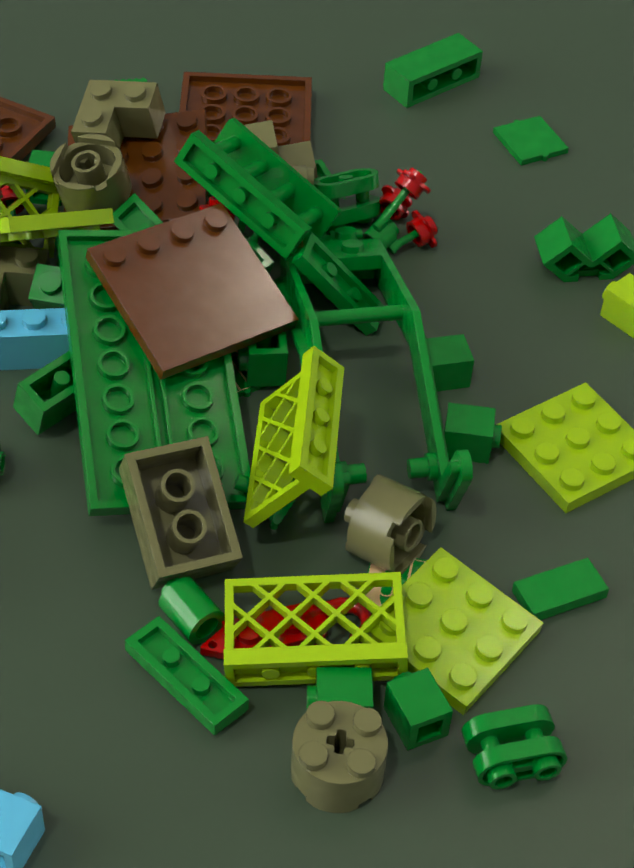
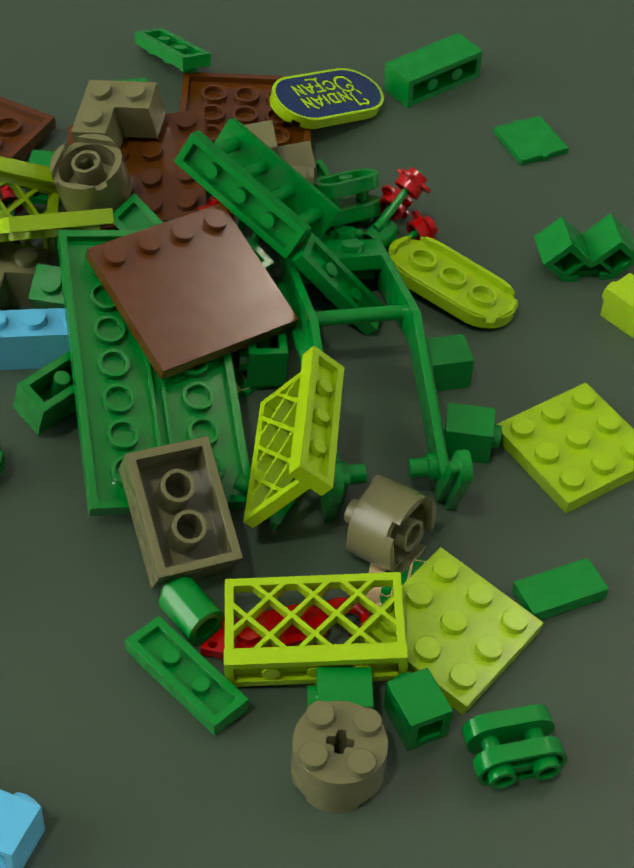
none -> green plate [135,28,211,73]
none -> tile [269,68,384,129]
none -> lime tile [388,236,518,328]

